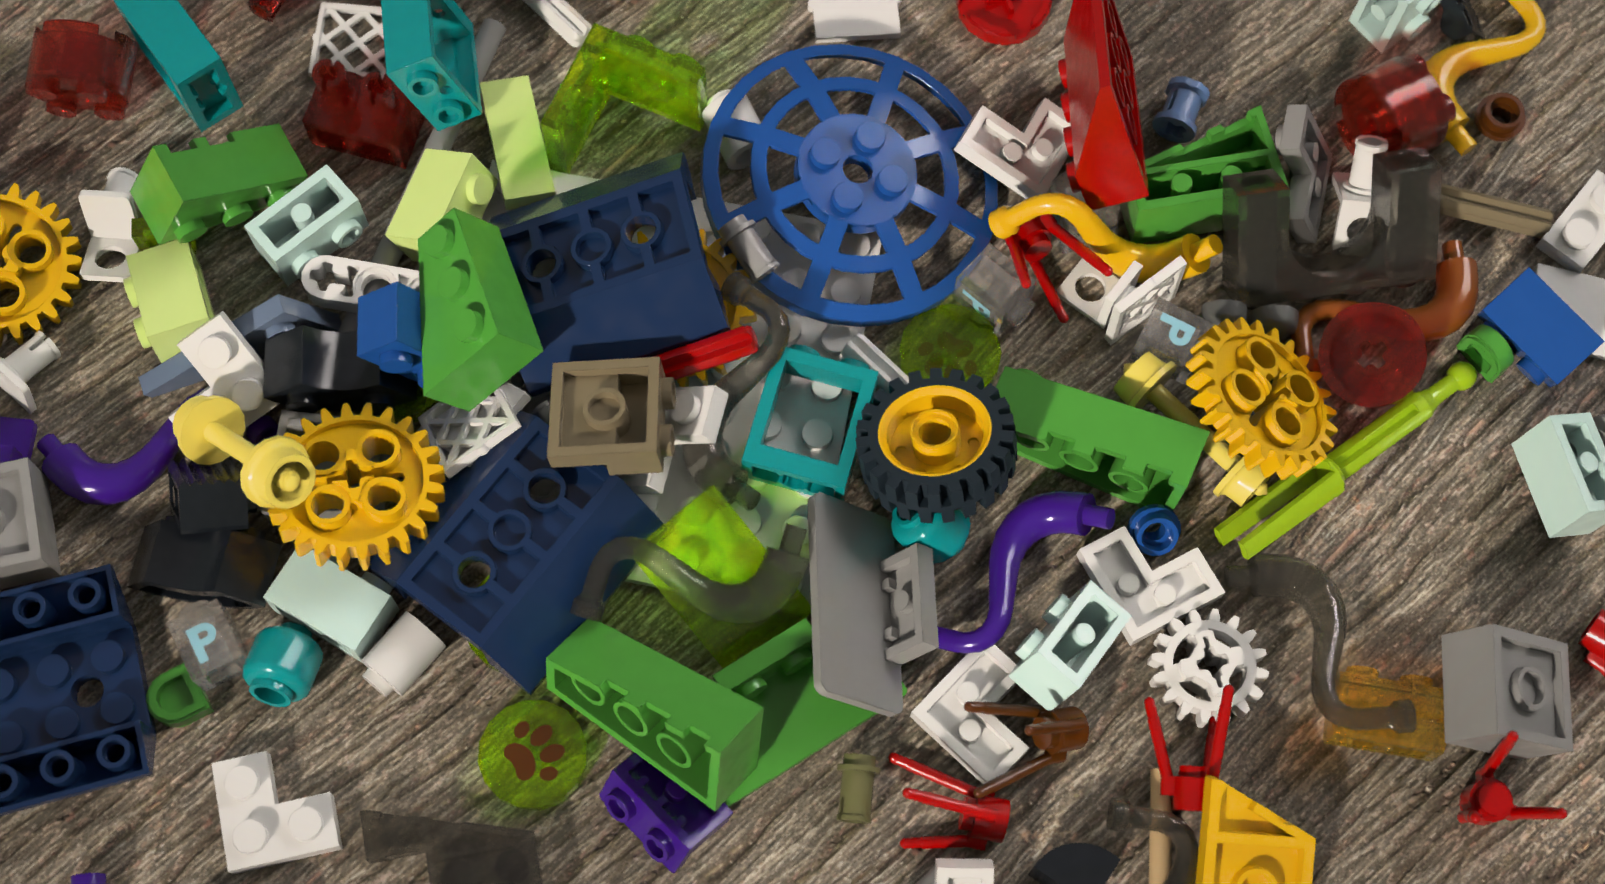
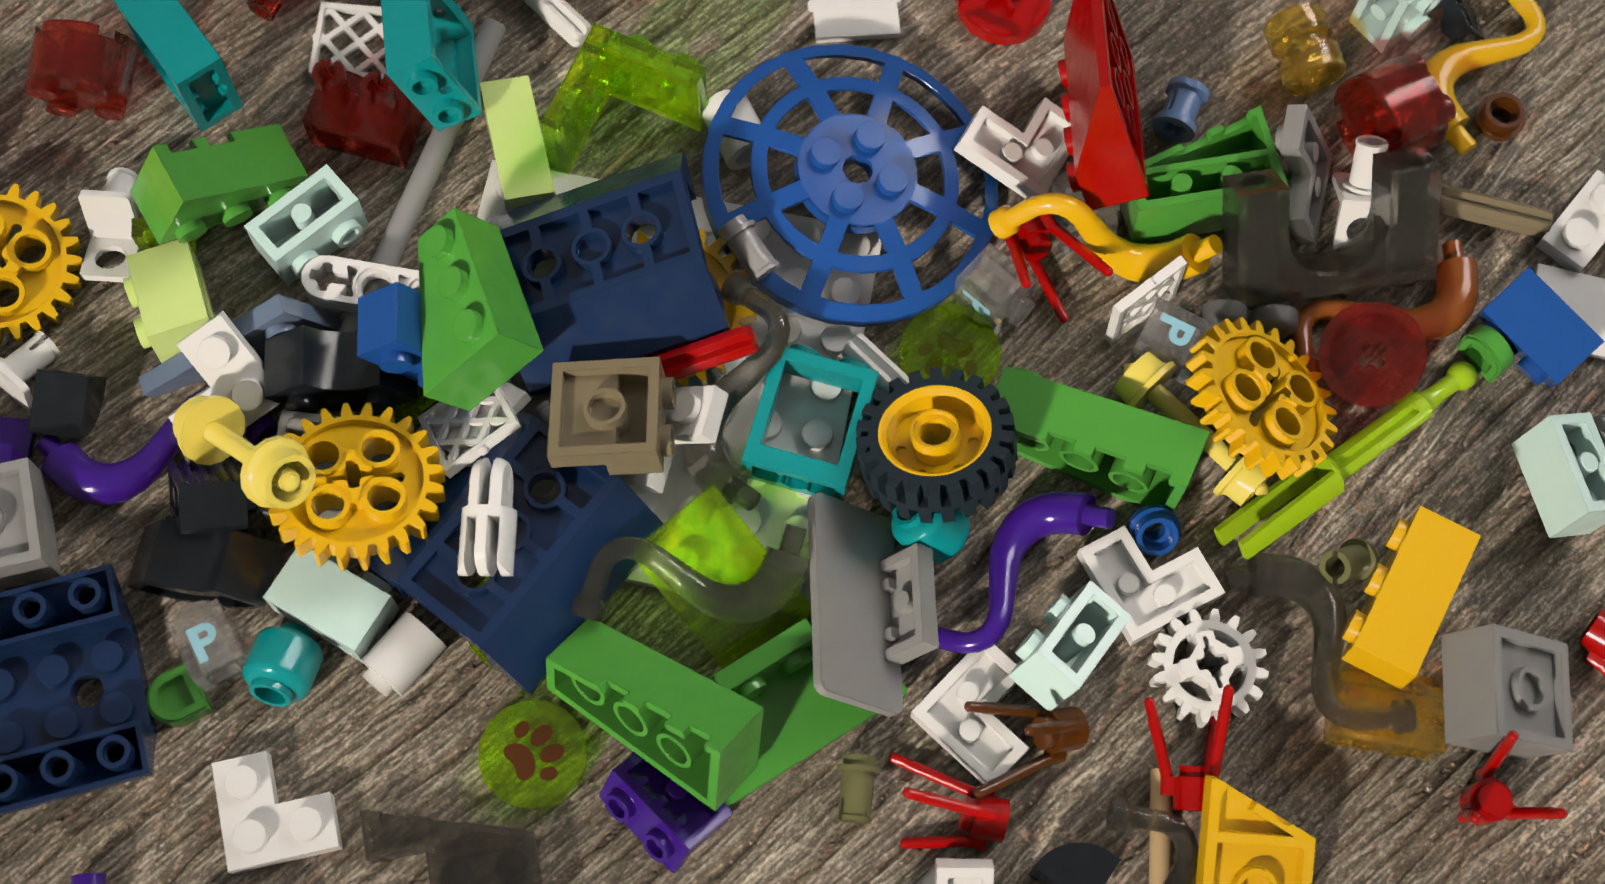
yellowish green brick [385,148,499,262] -> none
white bracket [1056,258,1143,329] -> none
none -> black brick [29,369,107,439]
none -> white arm [457,458,518,576]
none -> clear yellow wheel [1263,2,1347,96]
none -> olive pin [1319,538,1378,585]
none -> yellow wedge [1341,505,1481,690]

